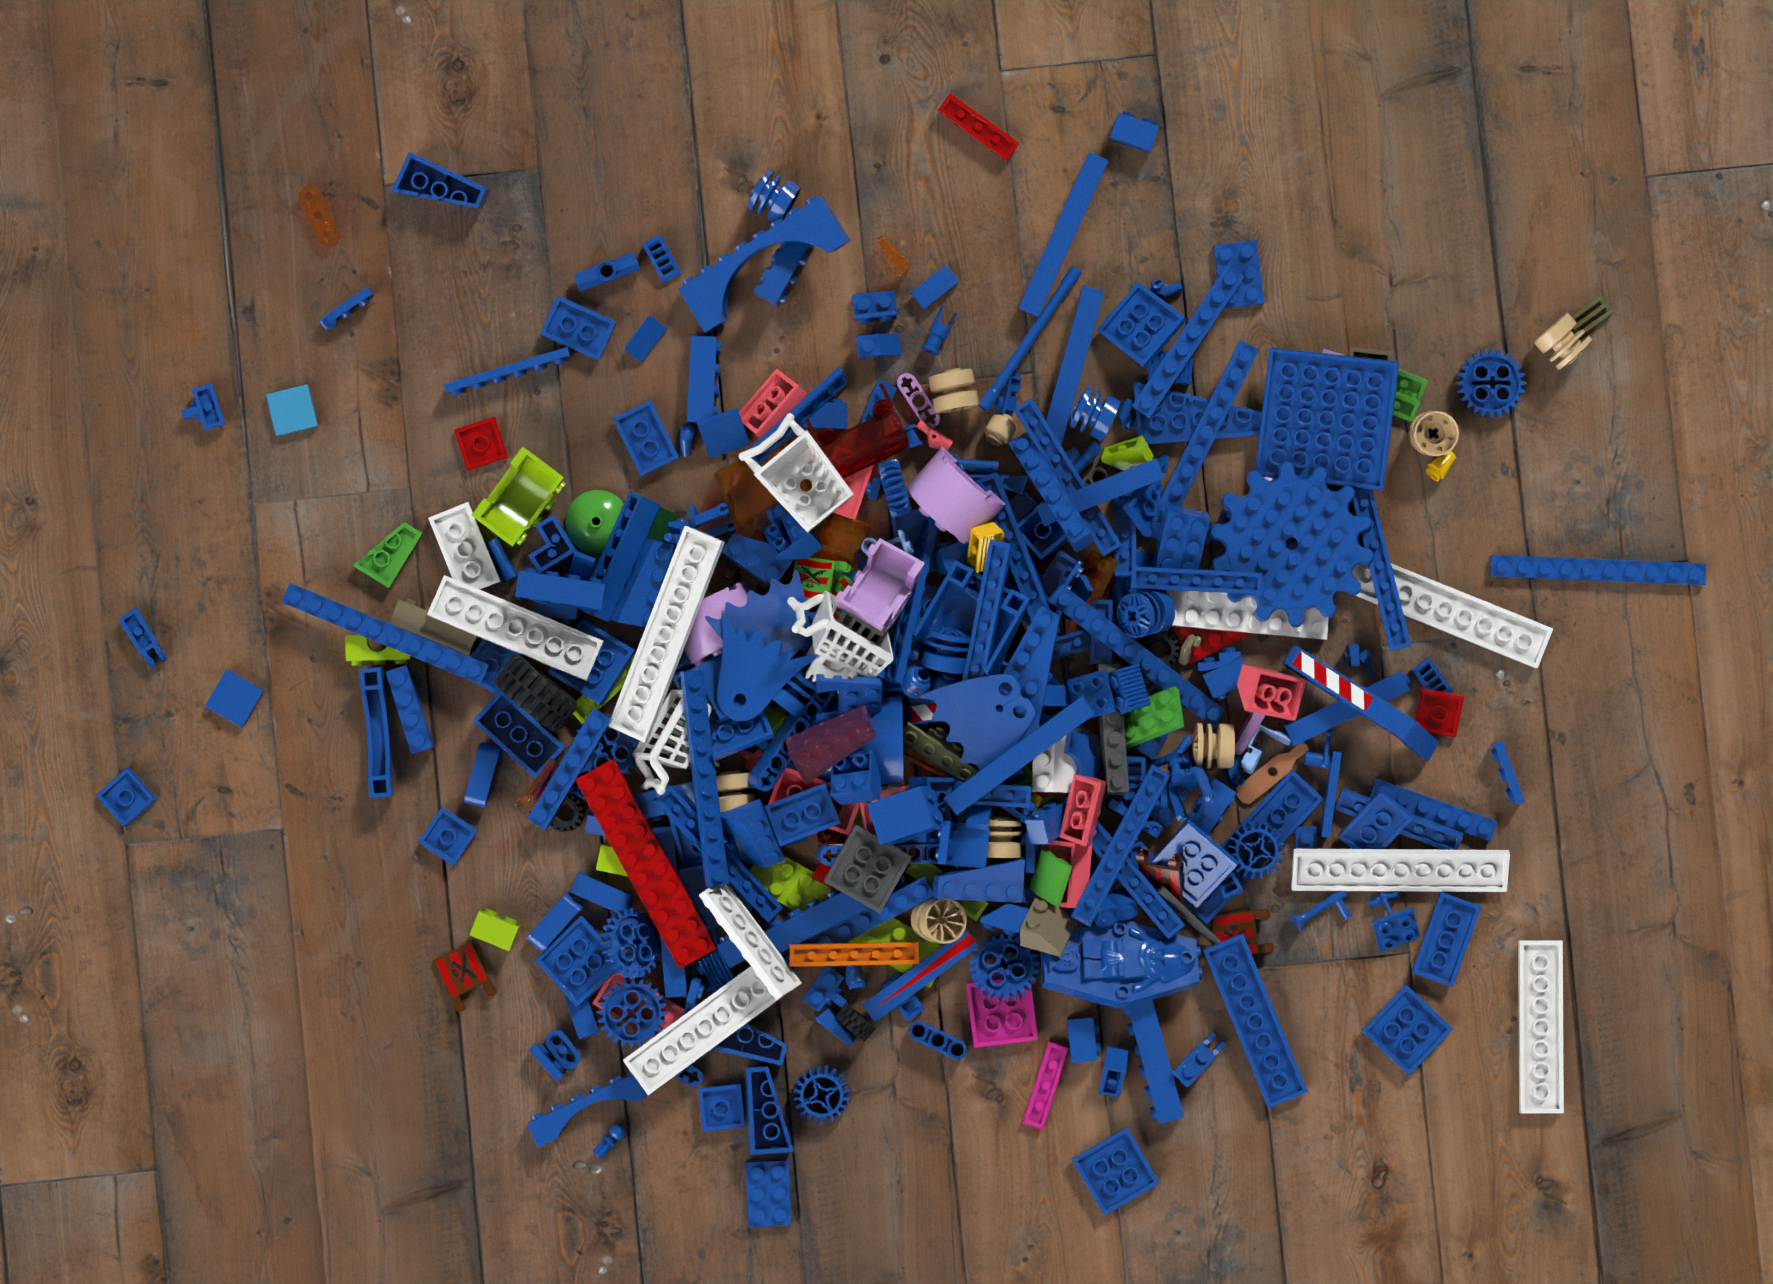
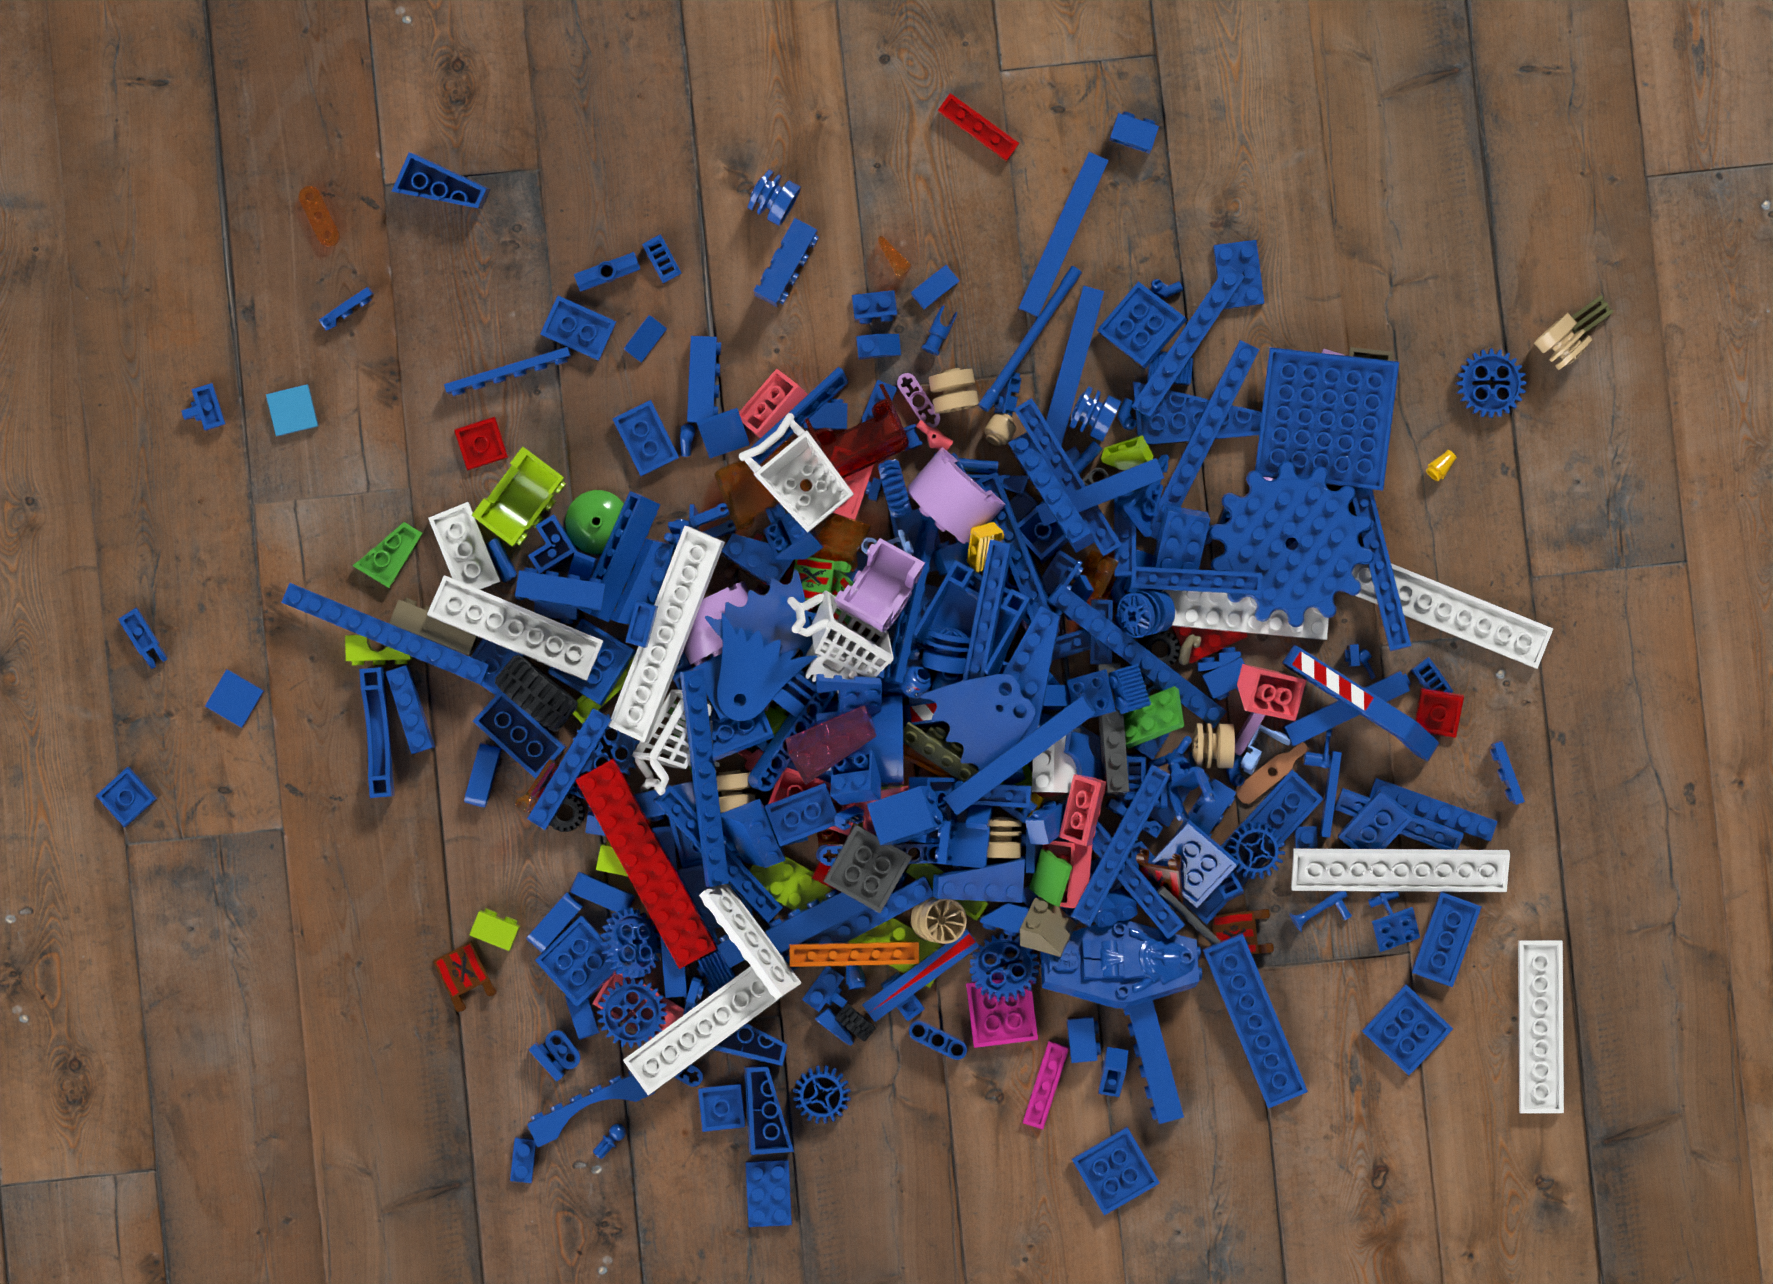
blue plate [418,806,478,866] -> none
dark green tile [642,507,679,546] -> none
blue arch [678,195,851,333] -> none
blue hinge [1172,1032,1225,1088] -> none
bright green slope [1393,369,1428,422] -> none
tan wheel [1408,411,1459,456] -> none
blue plate [1490,555,1706,585] -> none
none -> blue plate [510,1137,536,1183]
none -> blue tile [625,600,658,648]
none -> blue piece [835,805,864,830]

